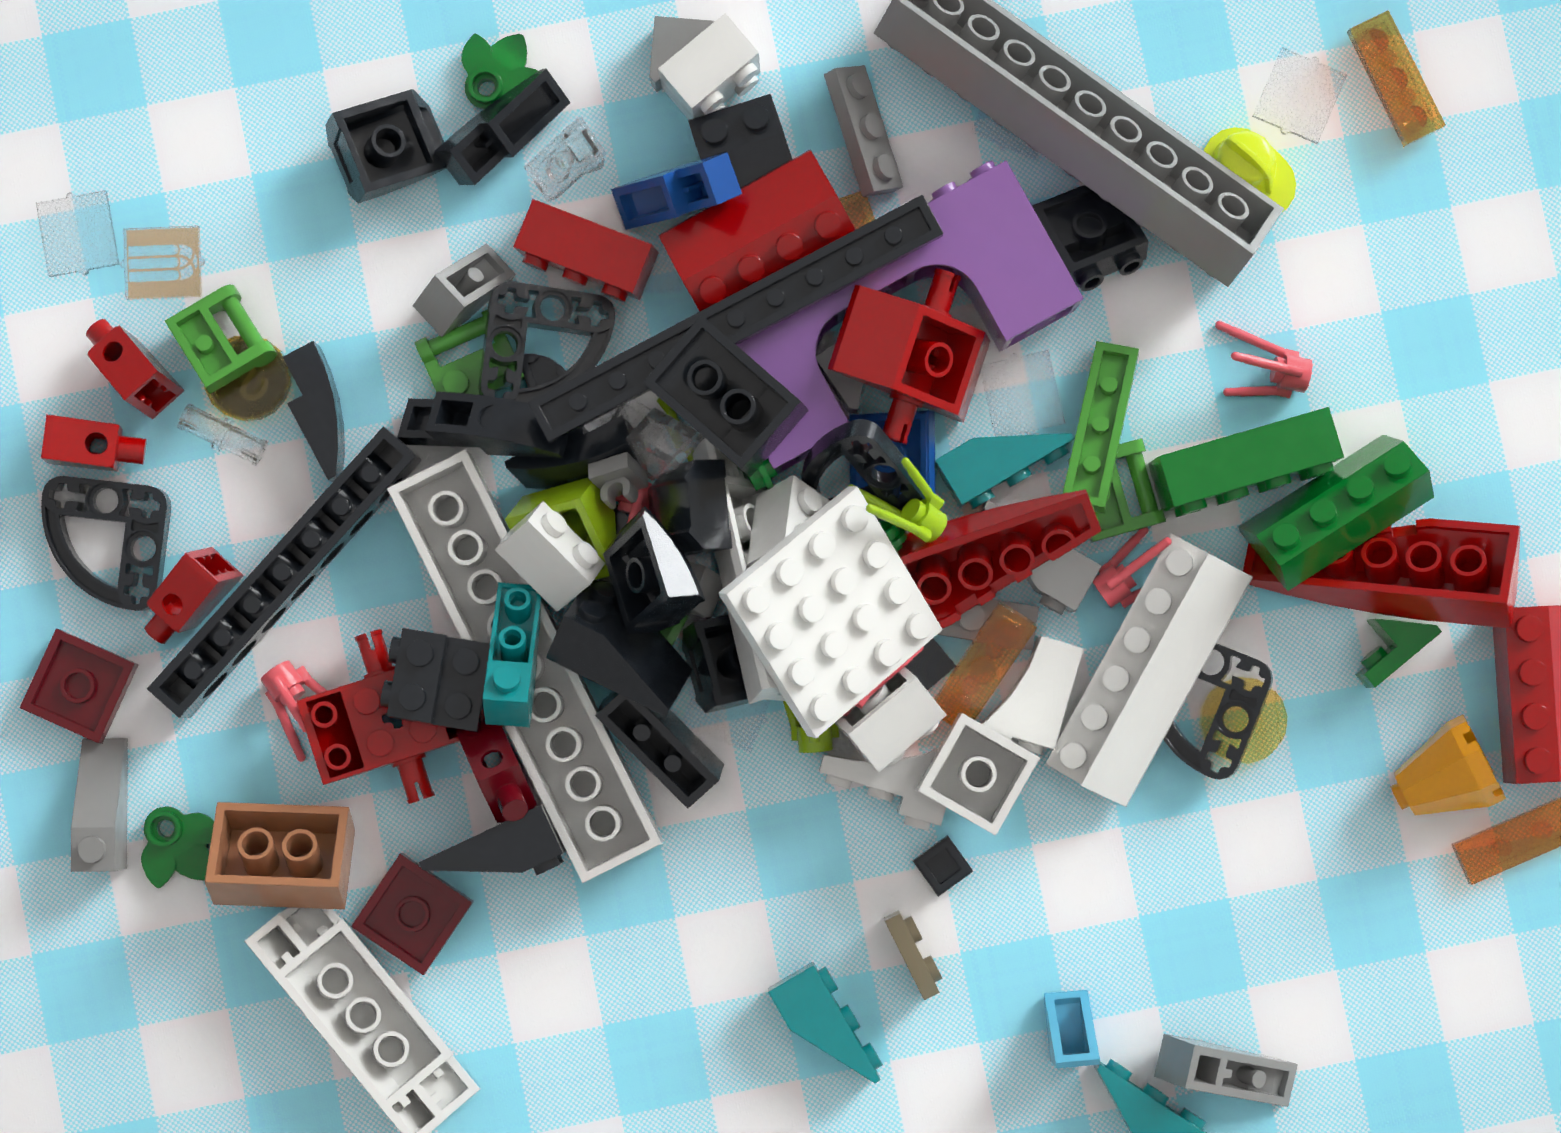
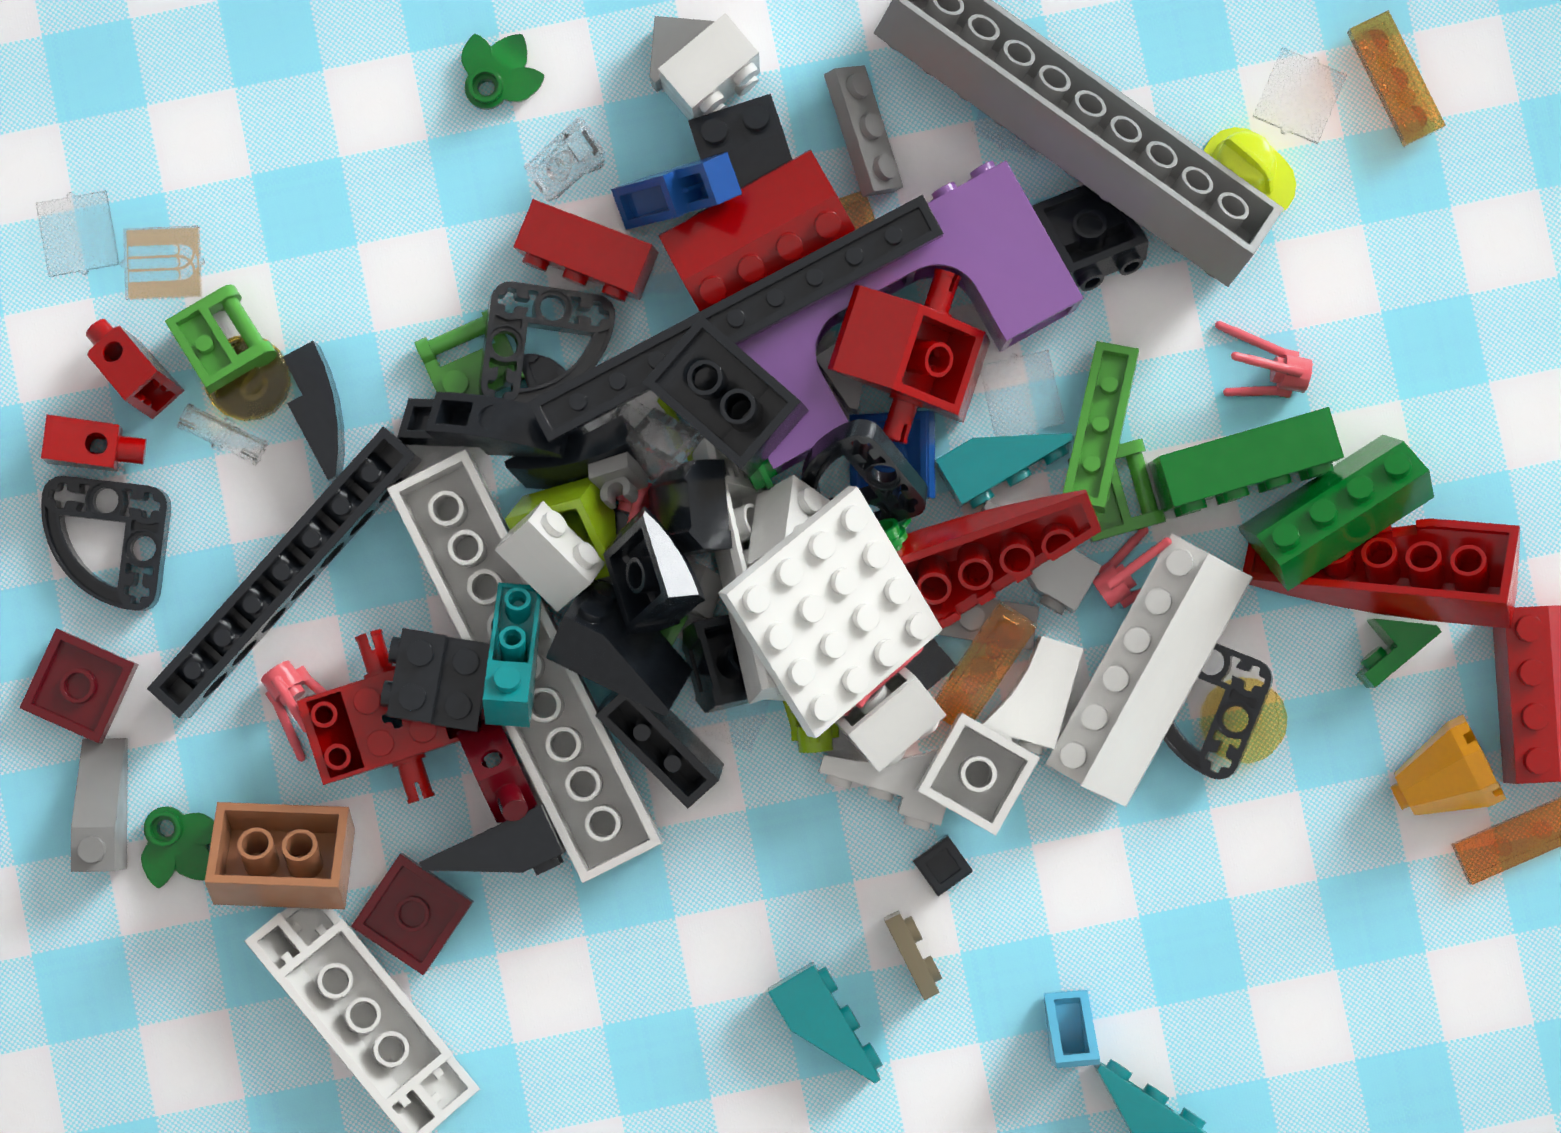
red torso [144,547,244,644] -> none
black slope [325,89,447,204] -> none
light grey slope [412,243,516,337] -> none
black slope [434,68,571,185] -> none
lime plant [848,457,947,543] -> none
light grey slope [1154,1034,1298,1107] -> none

